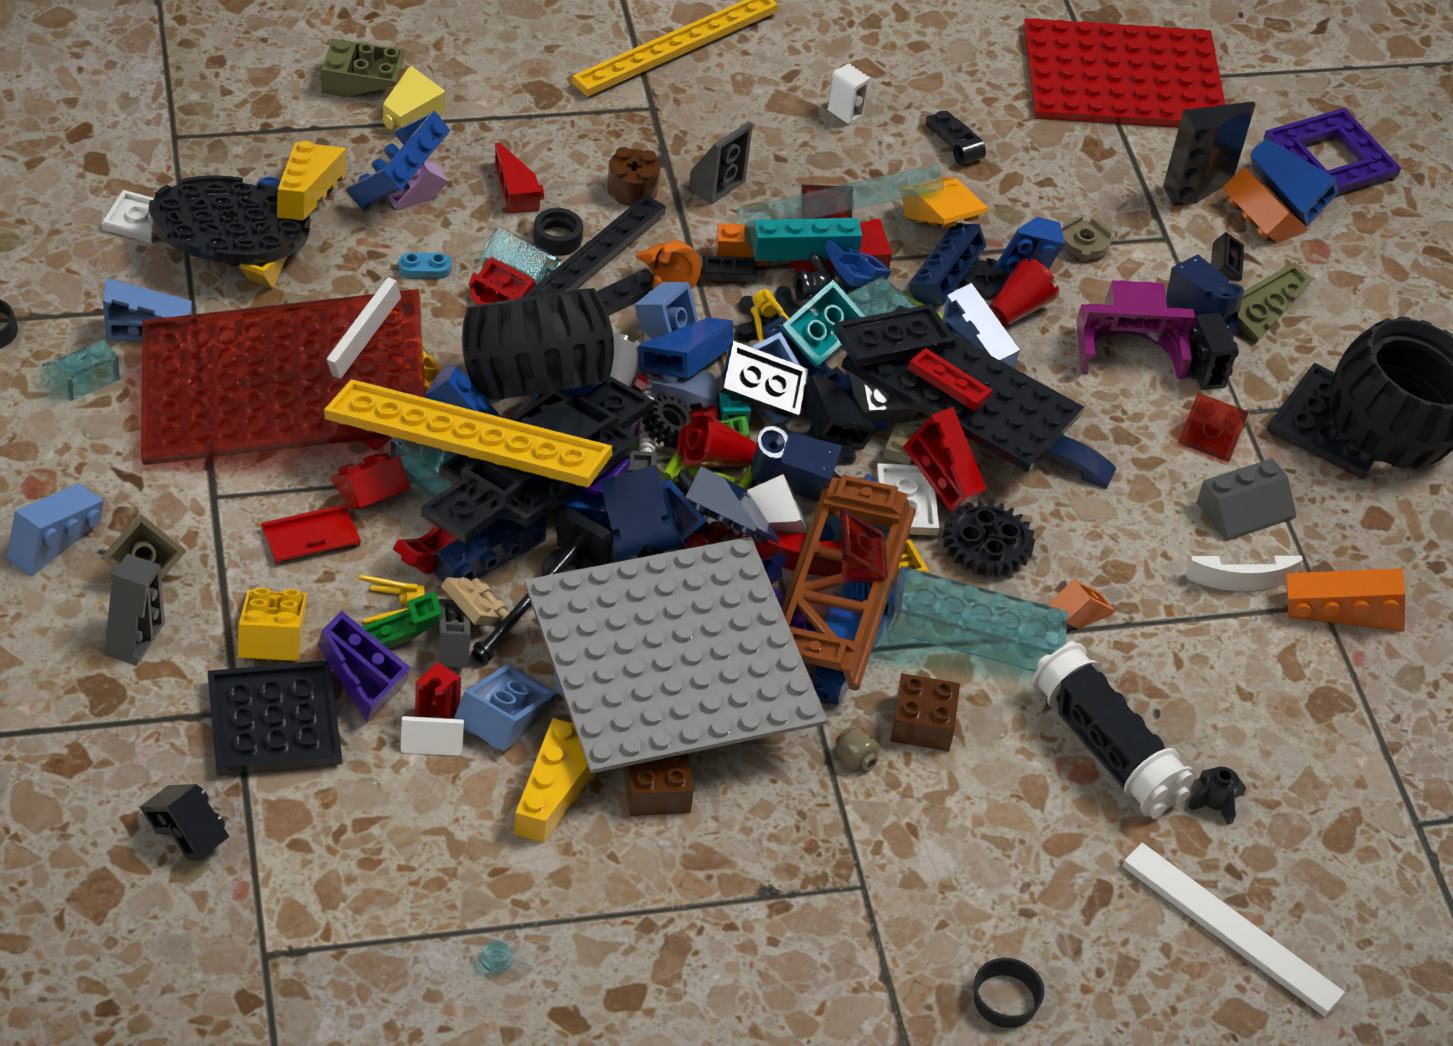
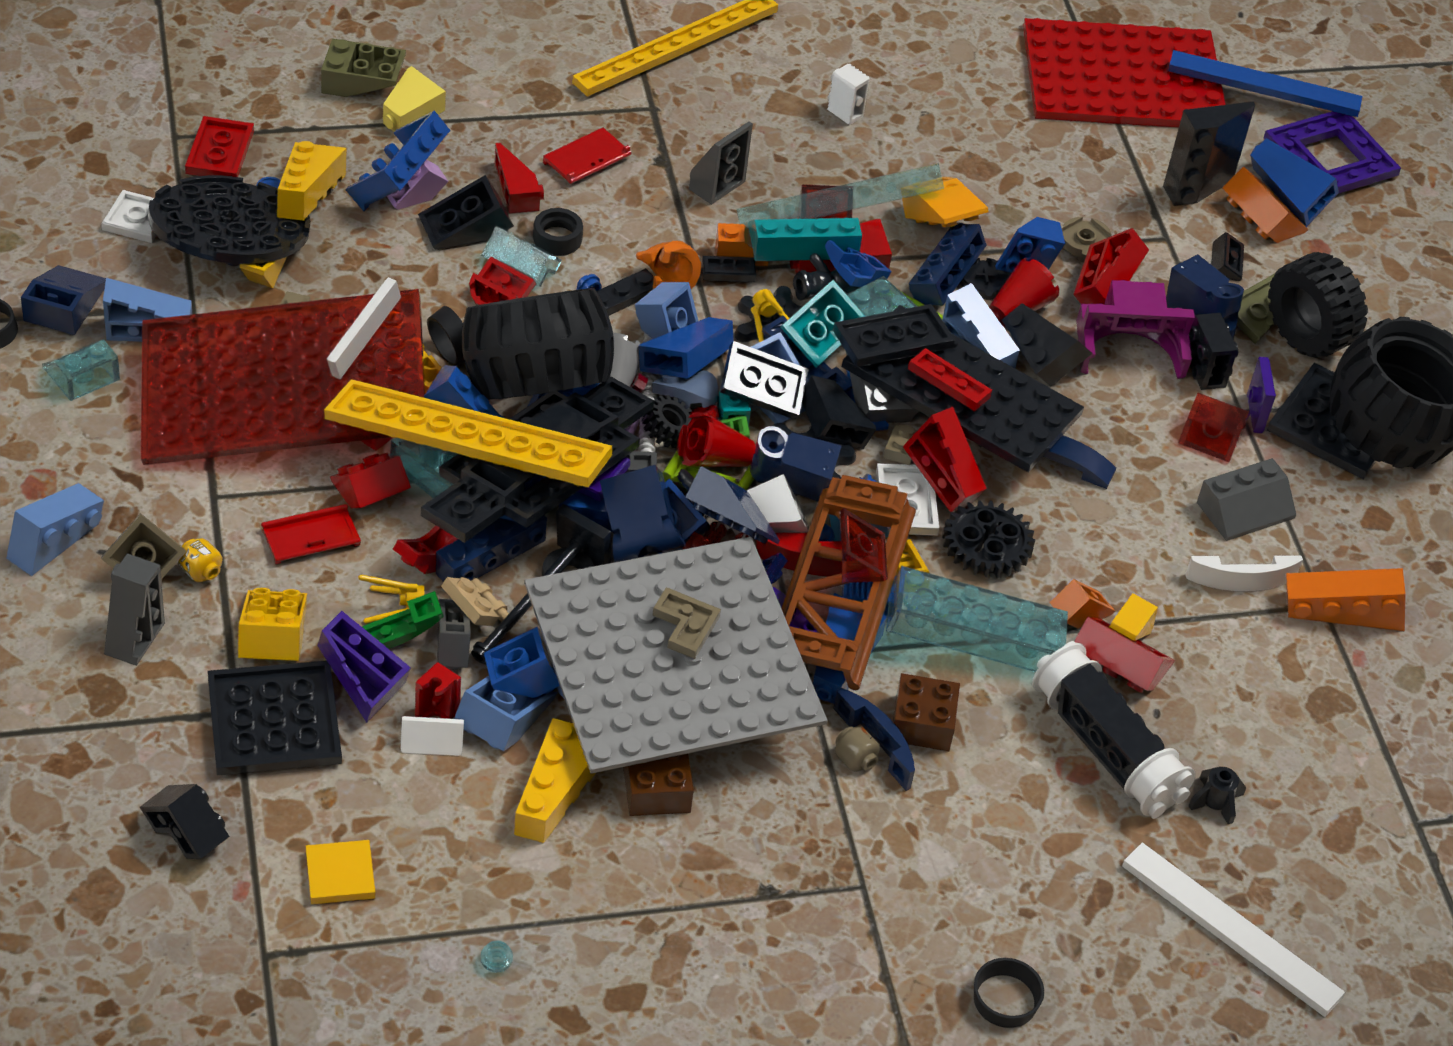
dark azure plate [398,252,452,279] -> none
black plate [521,194,666,298] -> none
reddish brown brick [607,147,660,206] -> none
black plate [926,111,986,165] -> none
none -> dark blue slope [21,265,106,335]
none -> yellow head [178,538,222,582]
none -> red plate [185,116,254,177]
none -> yellow tile [306,840,375,904]
none -> black slope [418,175,514,250]
none -> black tyre [427,306,464,366]
none -> blue slope [484,627,560,698]
none -> red door [543,127,631,184]
none -> blue plate [576,274,602,291]
none -> dark tan plate [653,587,721,659]
none -> dark blue slope [833,688,915,791]
none -> black wedge [1002,303,1093,386]
none -> red wedge [1073,228,1149,305]
none -> red slope [1074,617,1175,693]
none -> yellow slope [1109,593,1158,641]
none -> blue tile [1168,50,1363,117]
none -> dark purple plate [1247,357,1276,433]
none -> black tyre [1268,252,1368,358]

